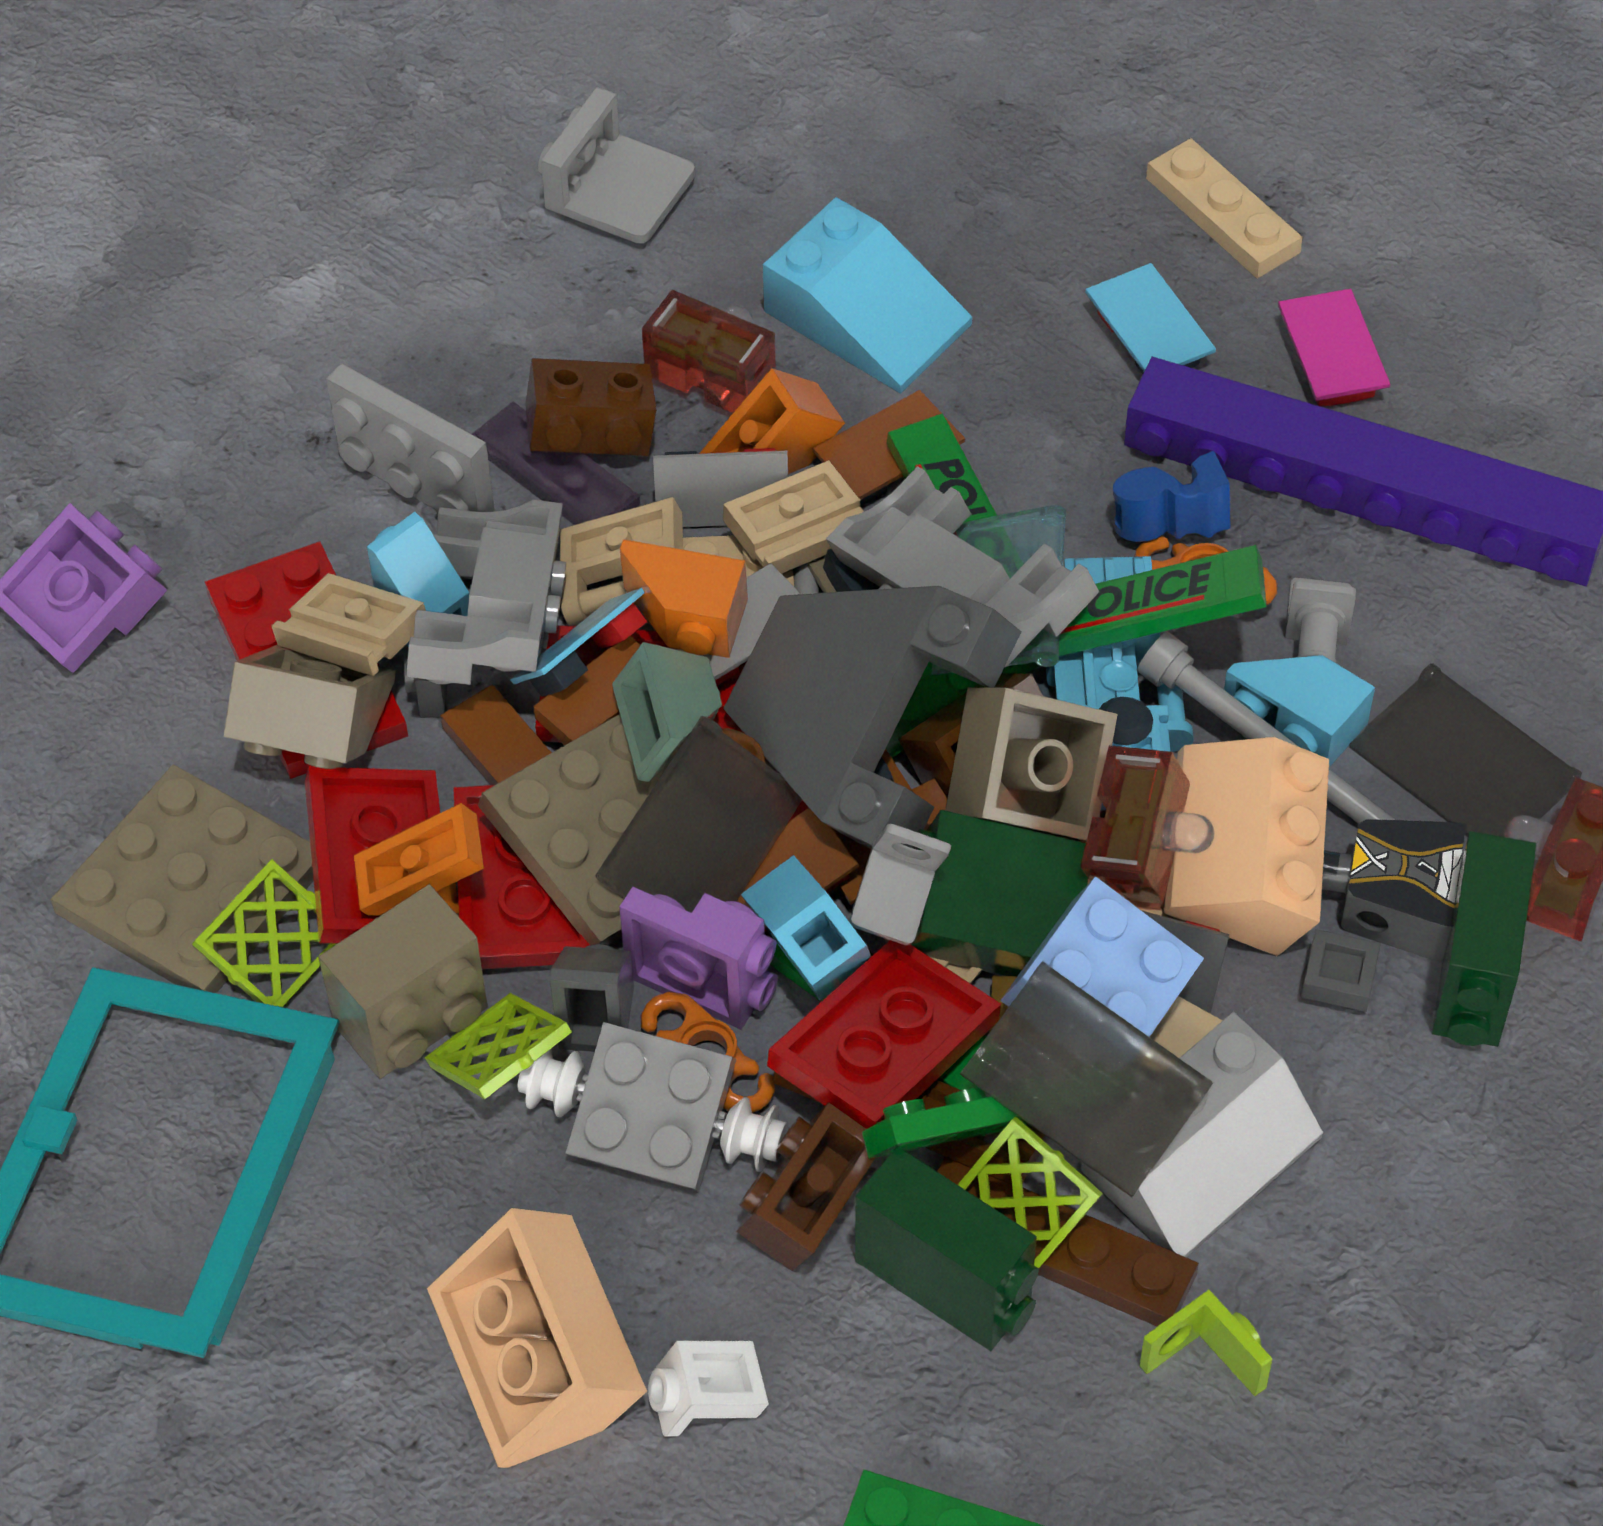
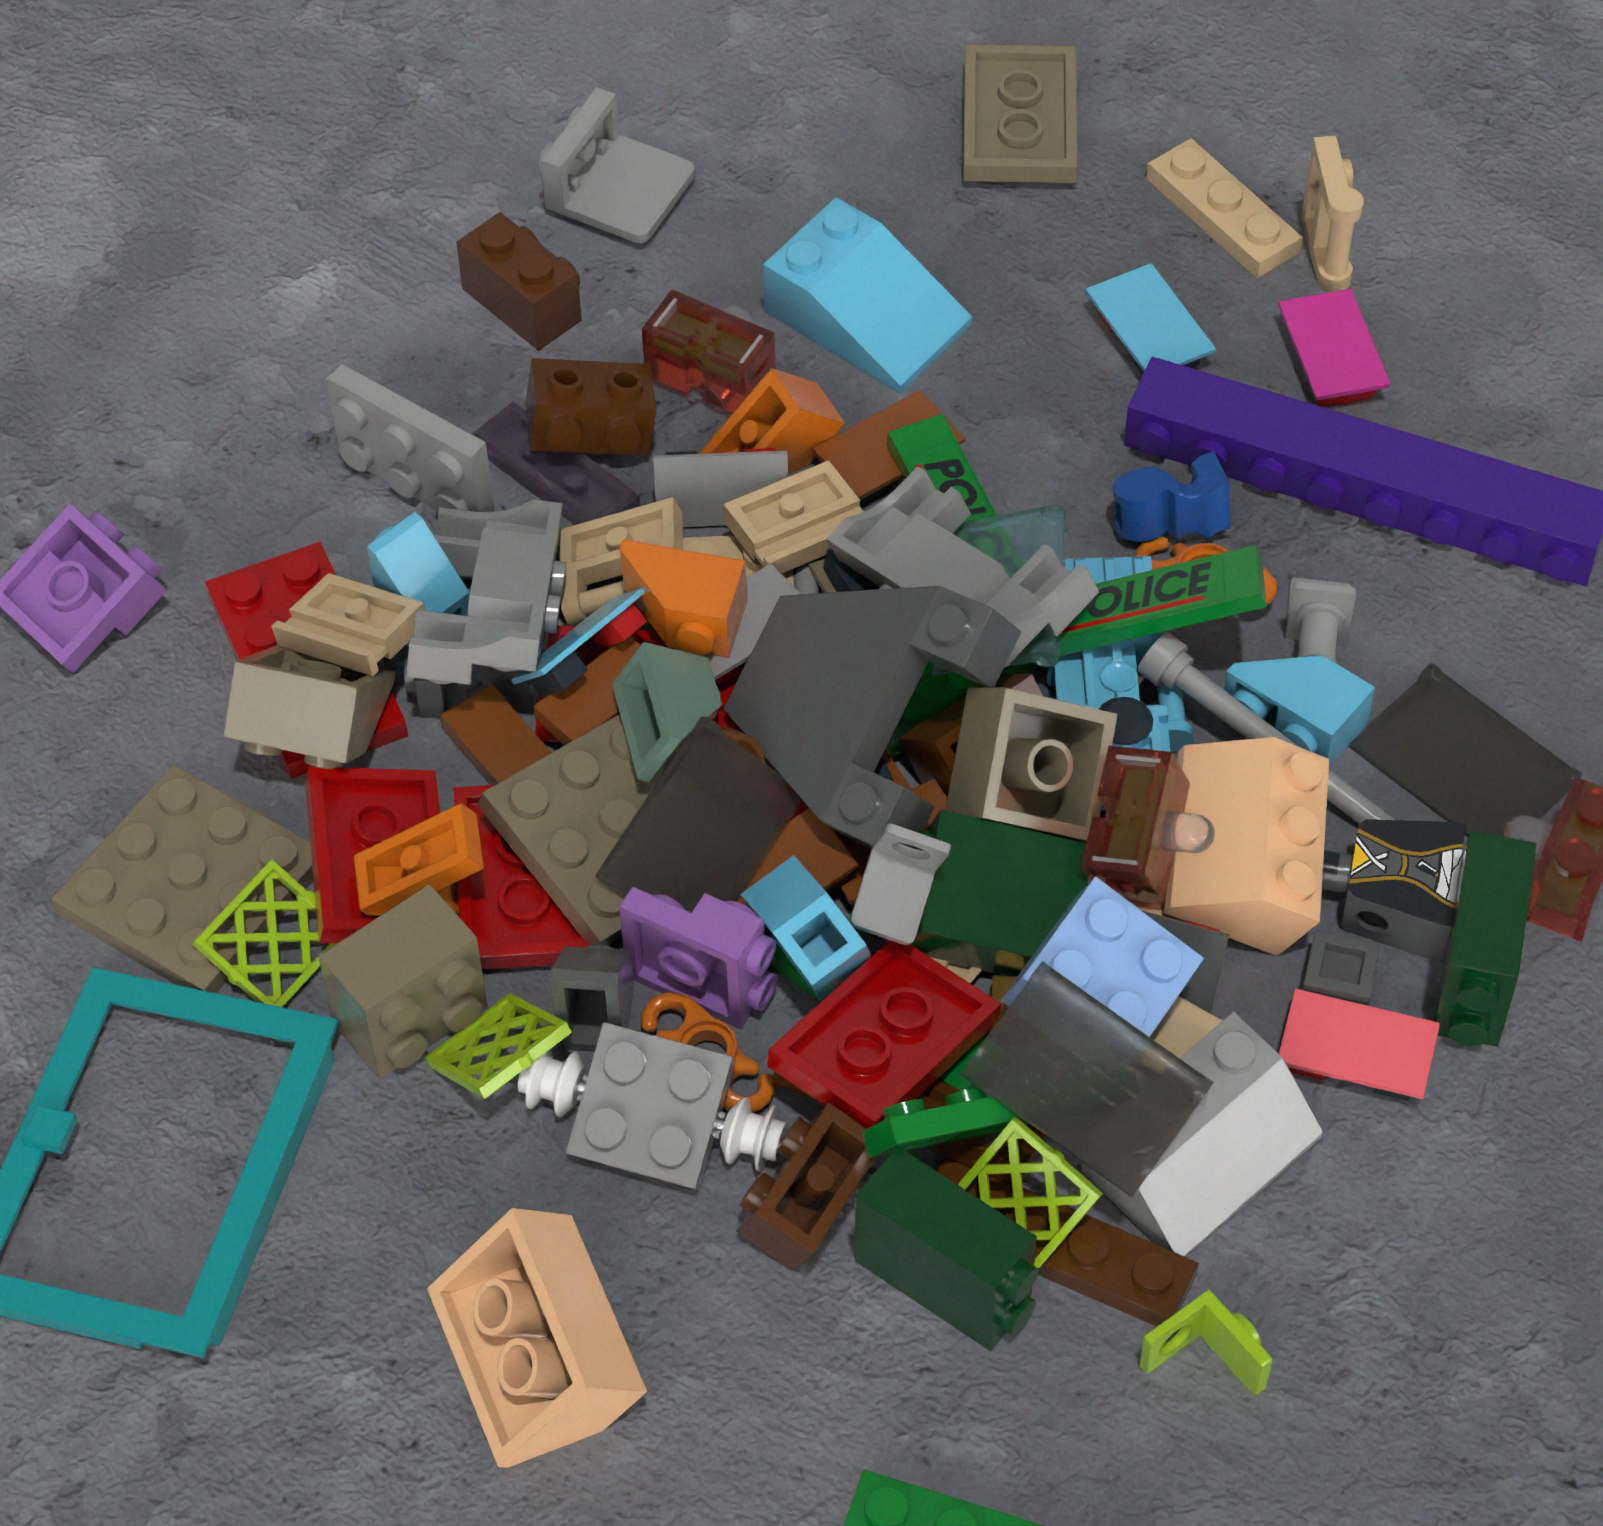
white bracket [648,1341,769,1436] -> none
none -> reddish brown brick [456,212,582,351]
none -> dark tan plate [963,44,1078,183]
none -> coral piece [1279,988,1440,1101]
none -> tan plate [1301,135,1364,292]

